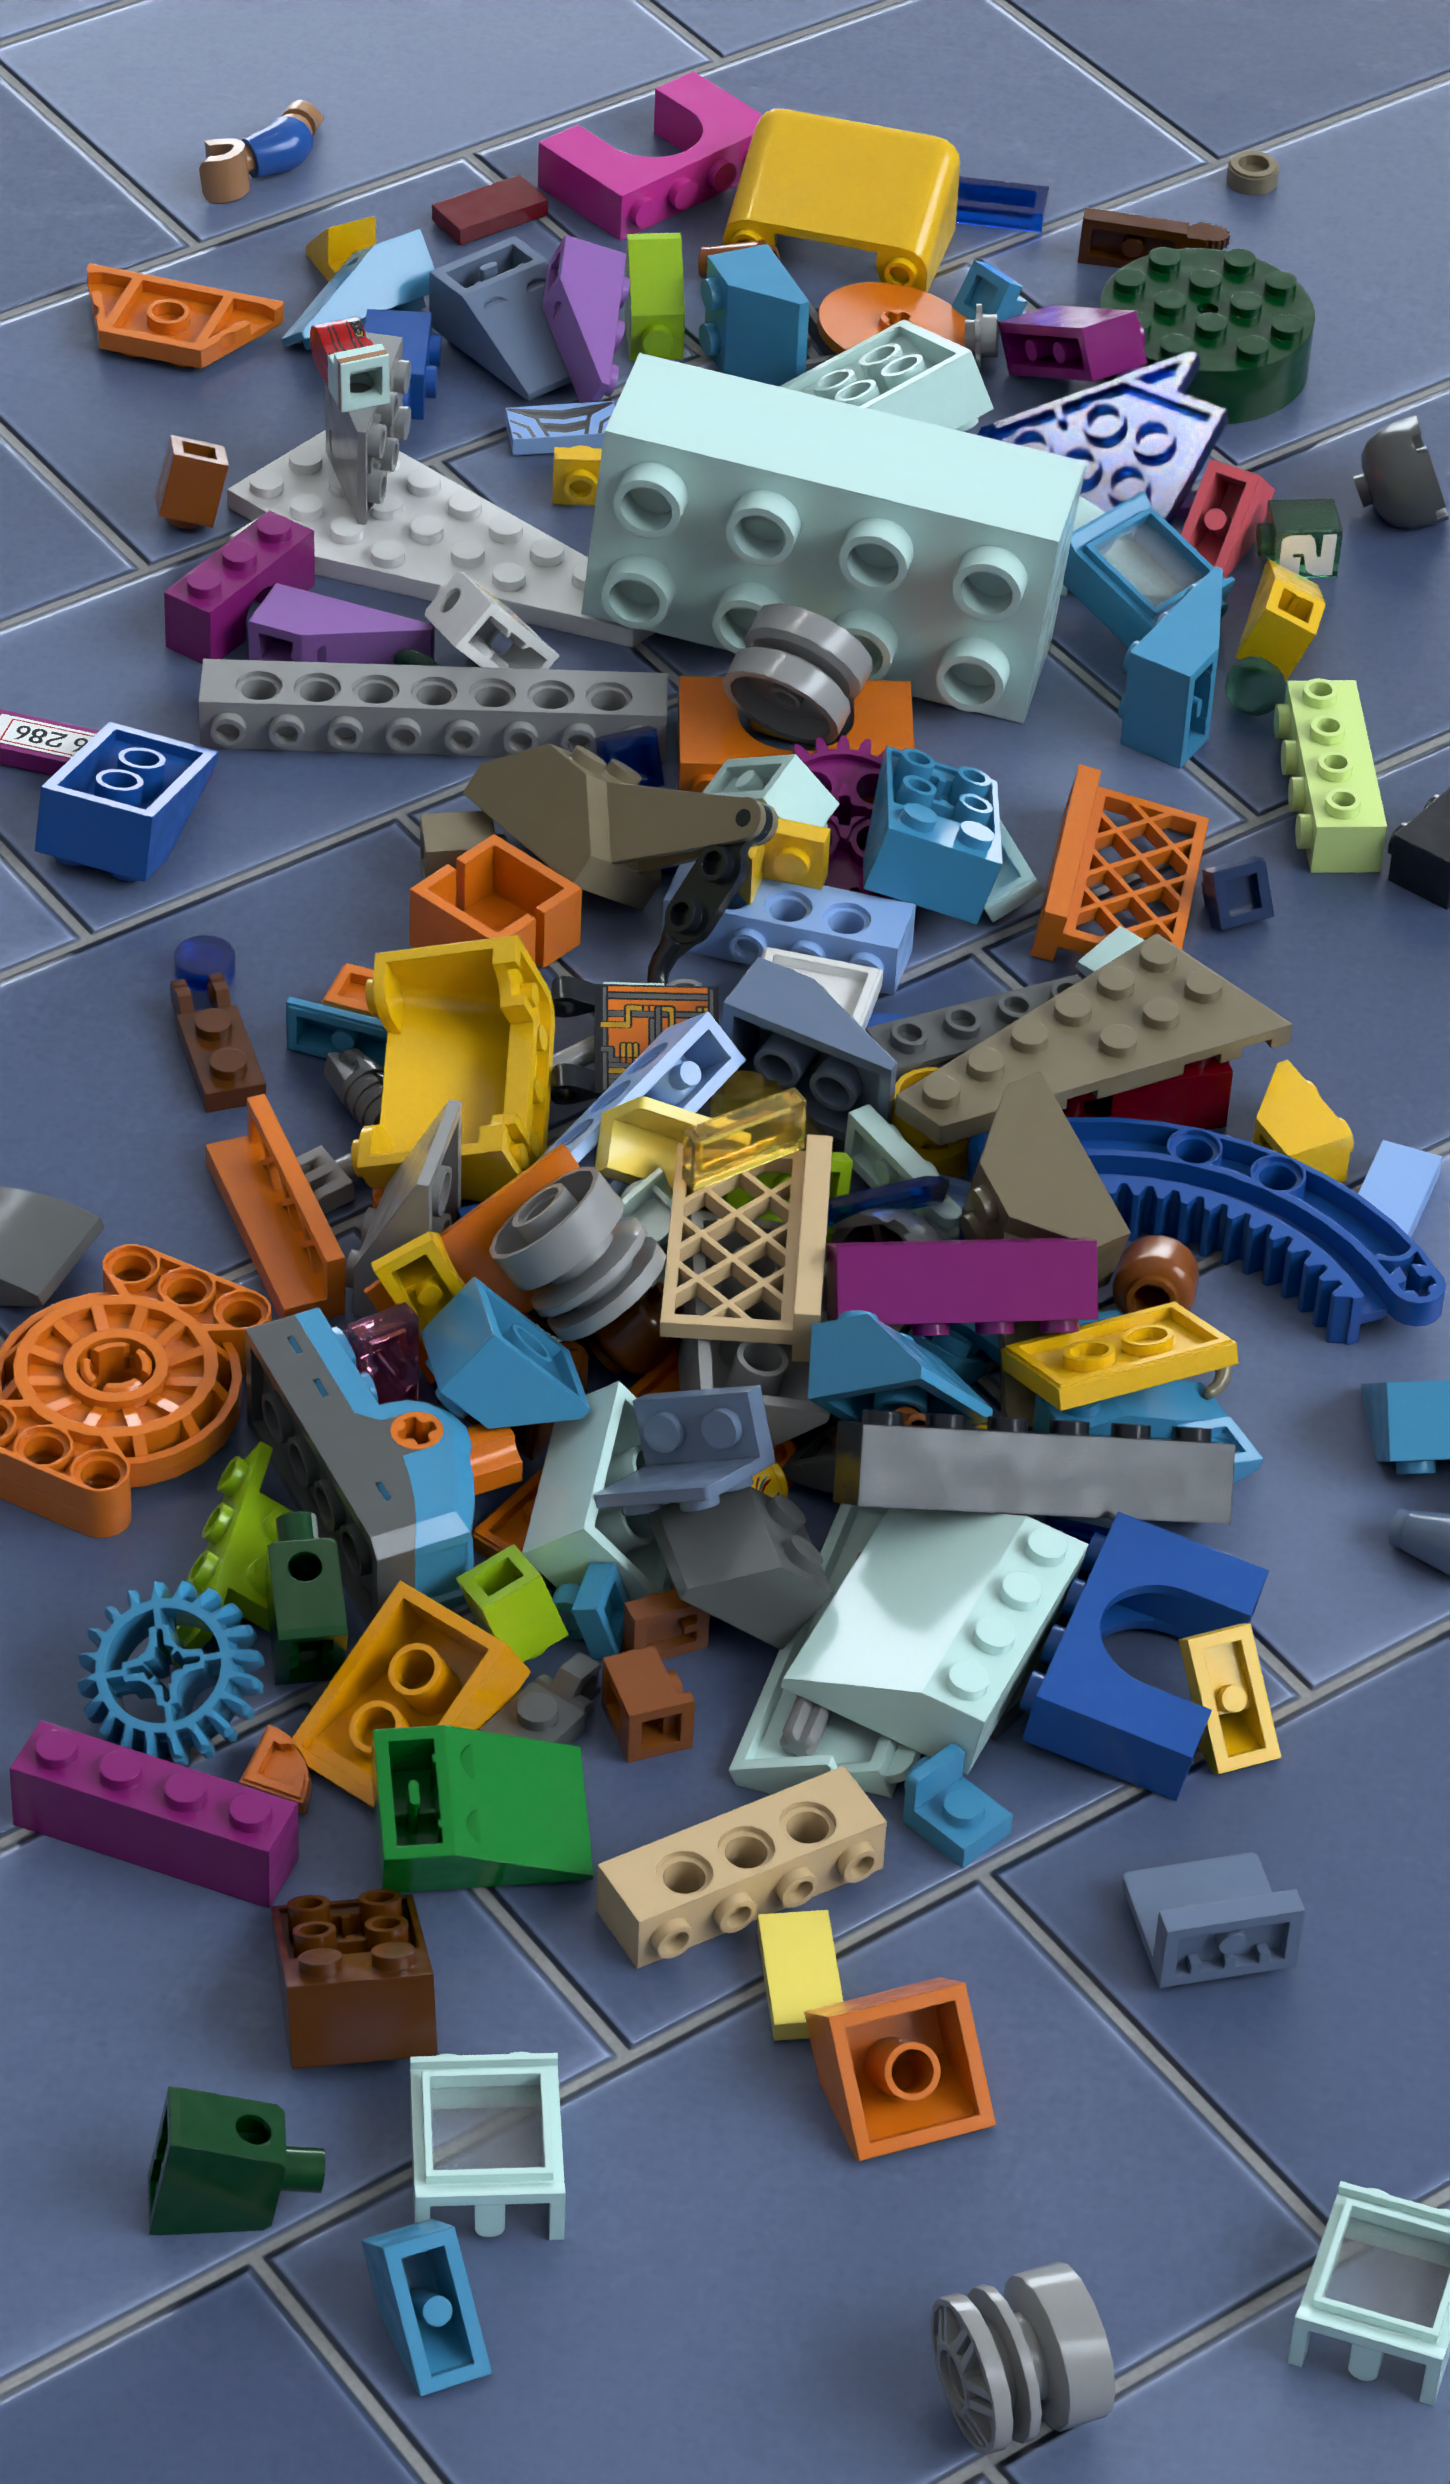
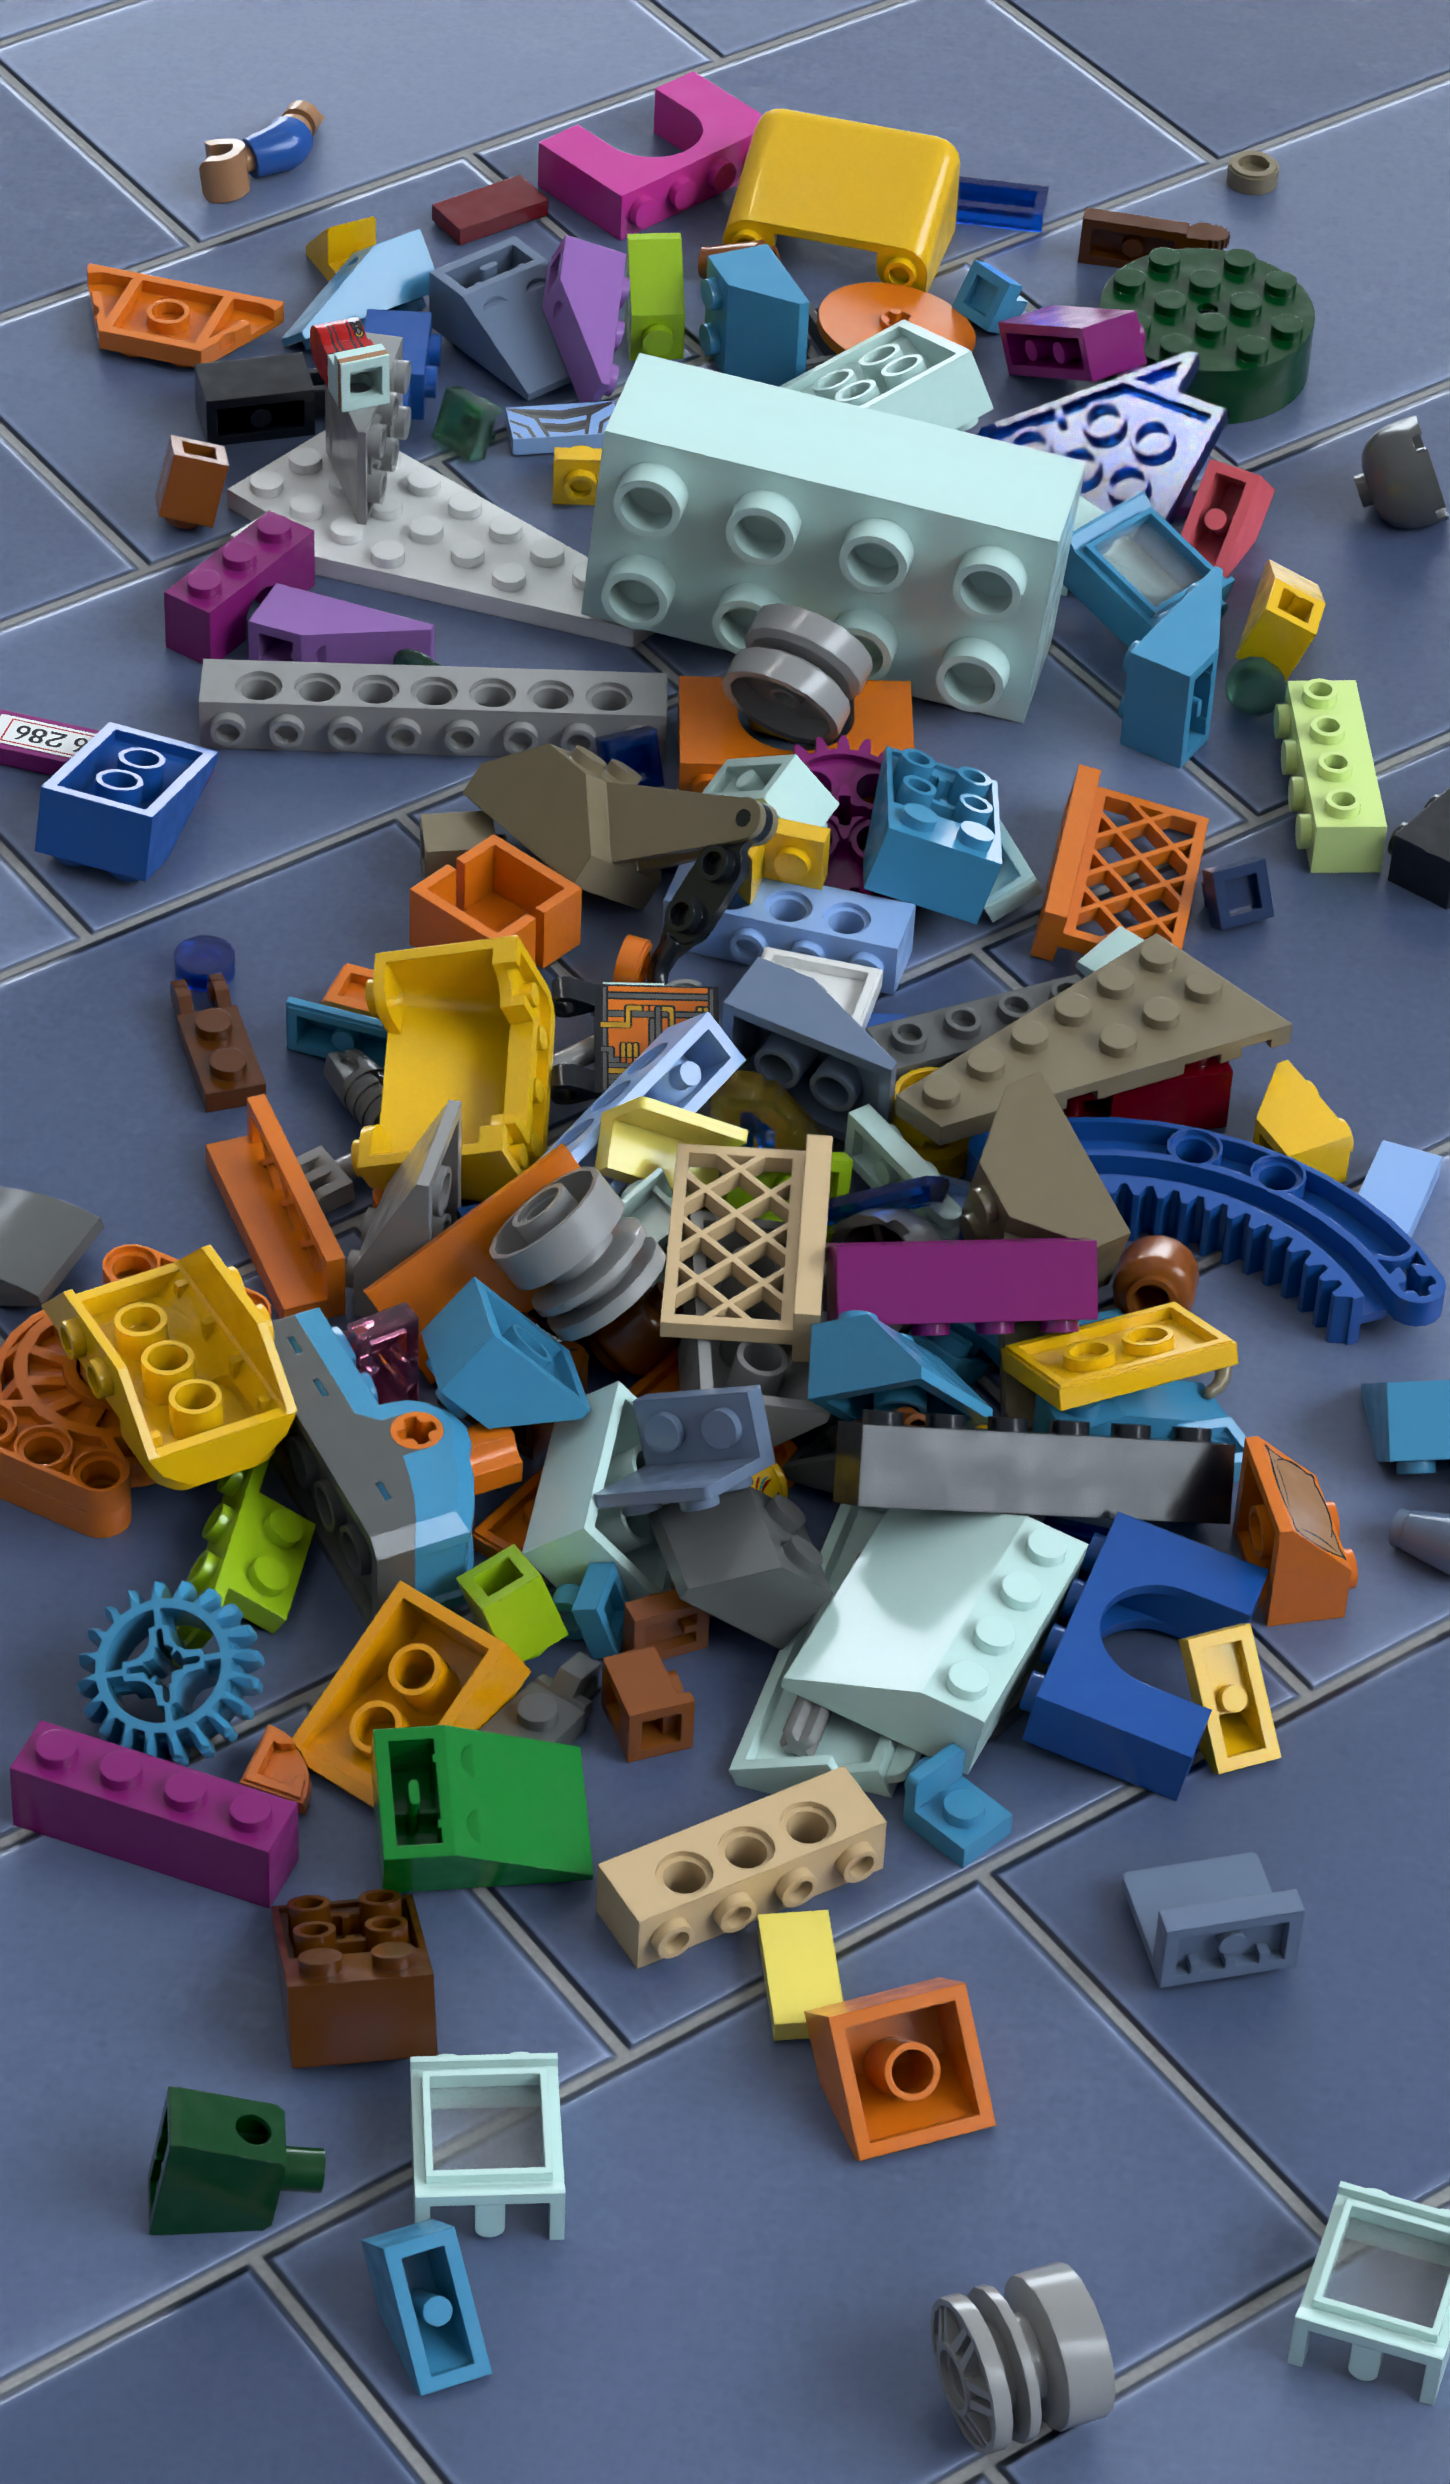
dark green torso [265,1511,348,1686] -> none
yellow slope [371,1231,465,1349] -> none
white torso [425,571,560,669] -> none
clear yellow tile [682,1087,807,1191] -> none
light grey plate [965,304,999,368] -> none
clear green brick [1256,499,1343,578] -> none
none -> yellow slope [41,1245,298,1490]
none -> black brick [194,352,325,445]
none -> clear green tile [432,386,503,461]
none -> orange tile [612,934,653,983]
none -> orange slope [1232,1436,1358,1627]

